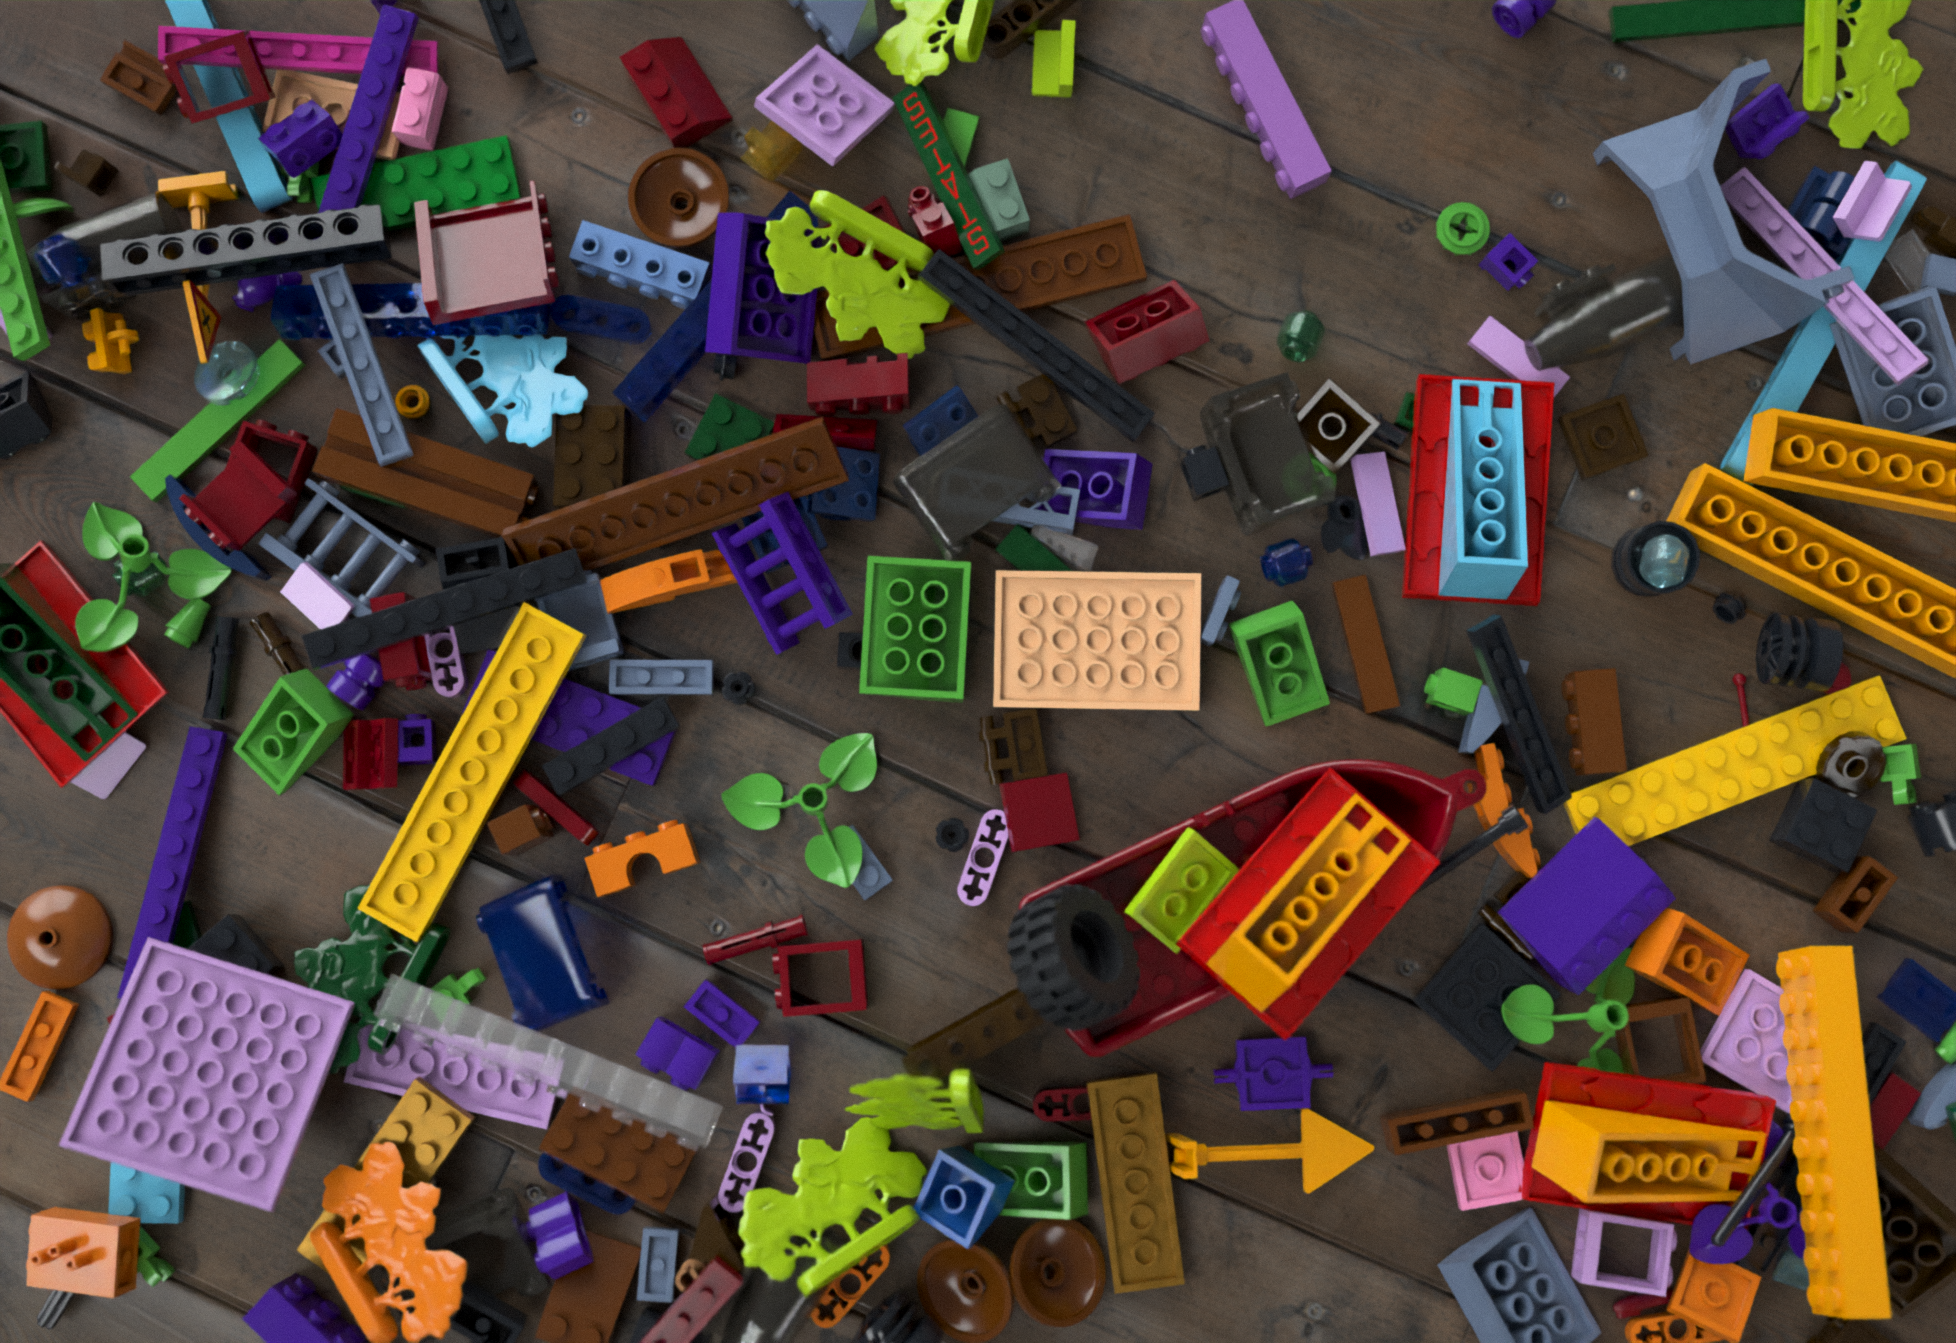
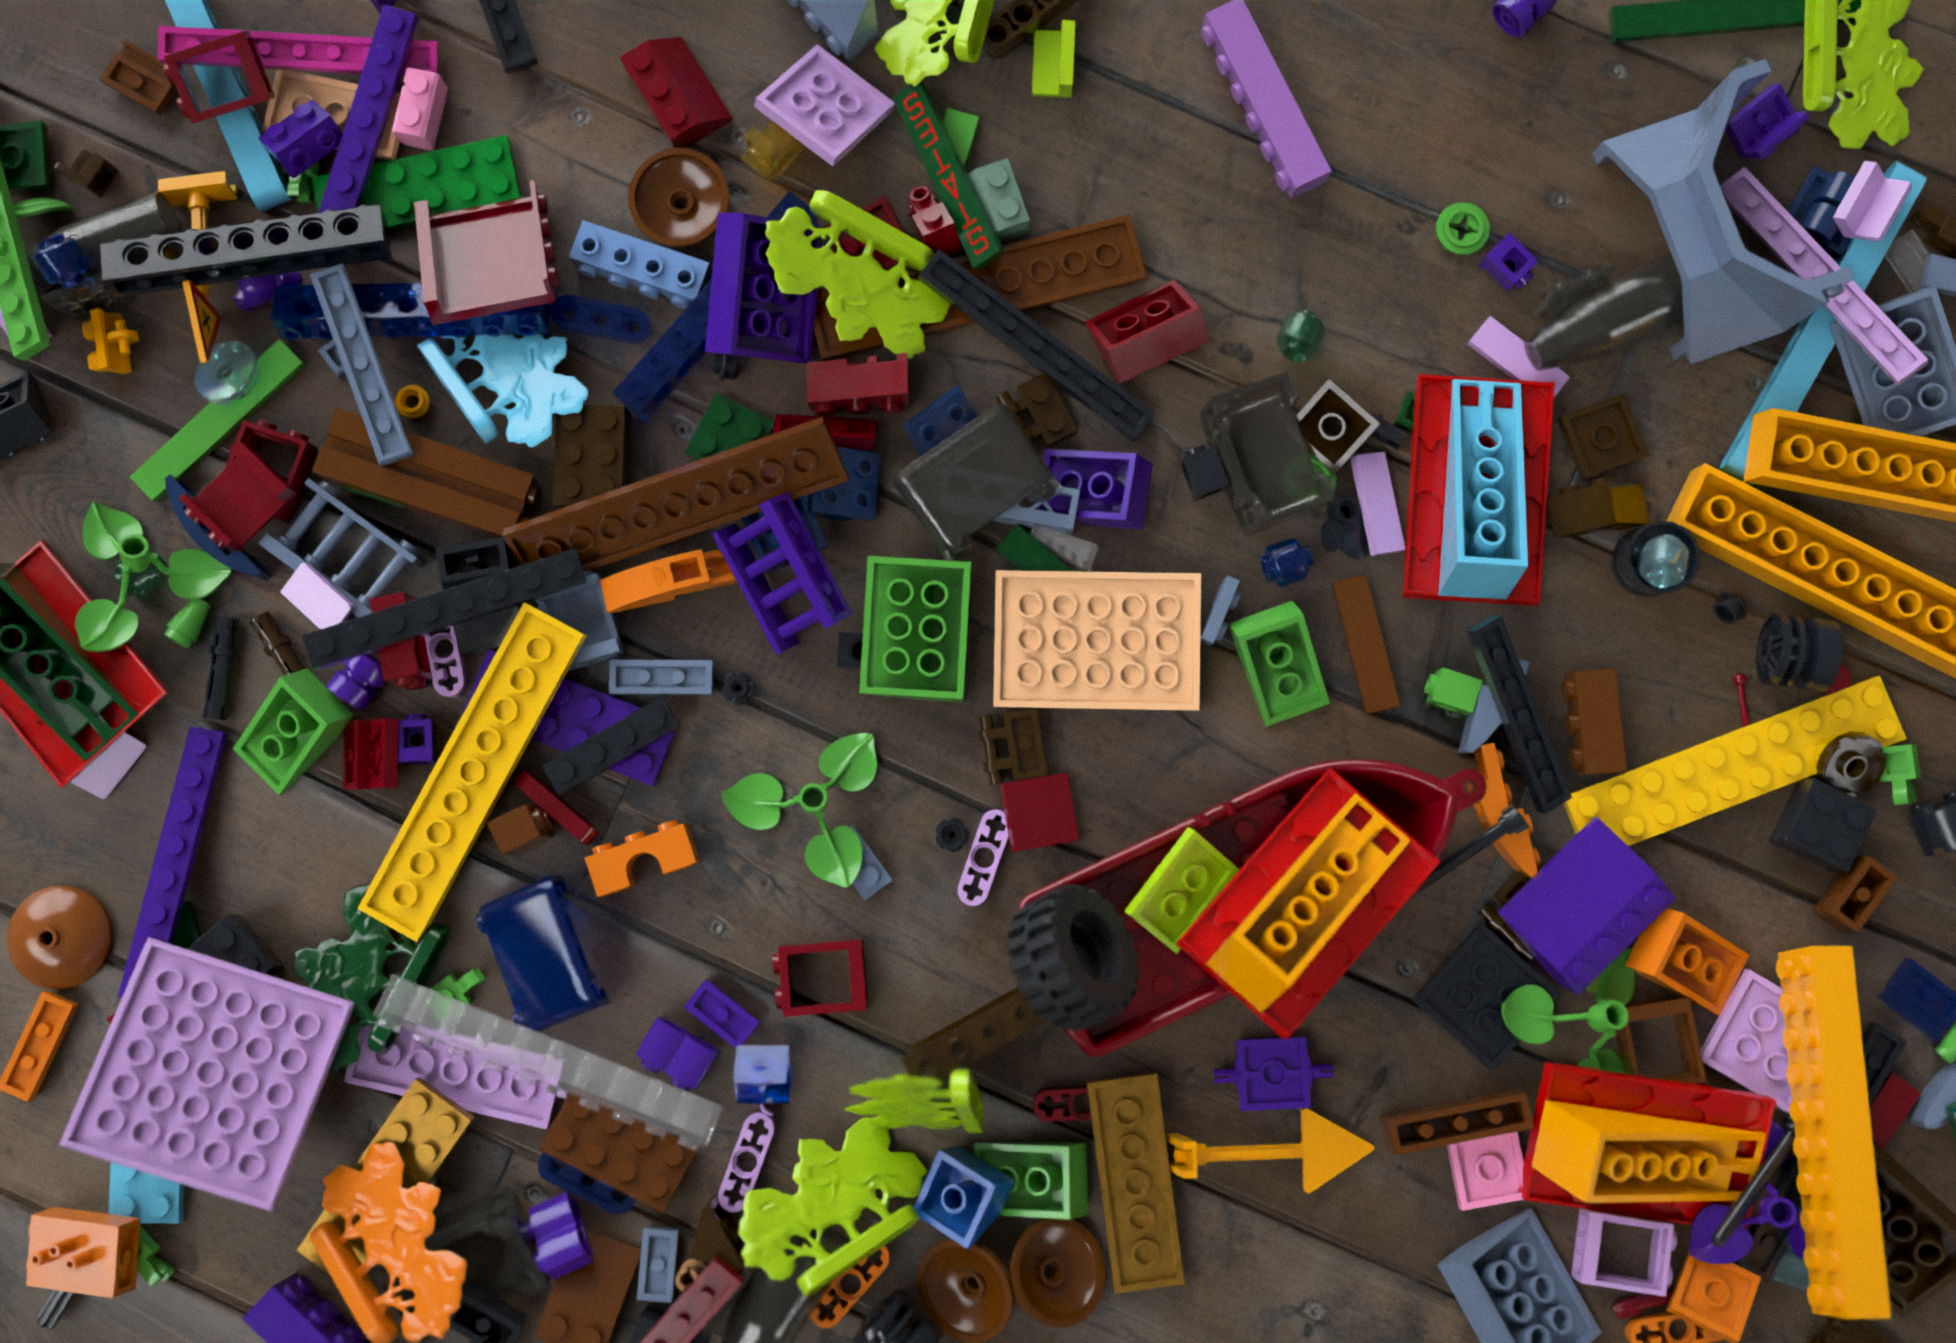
dark red pin [702,914,808,965] -> none
none -> dark brown brick [1547,477,1649,538]

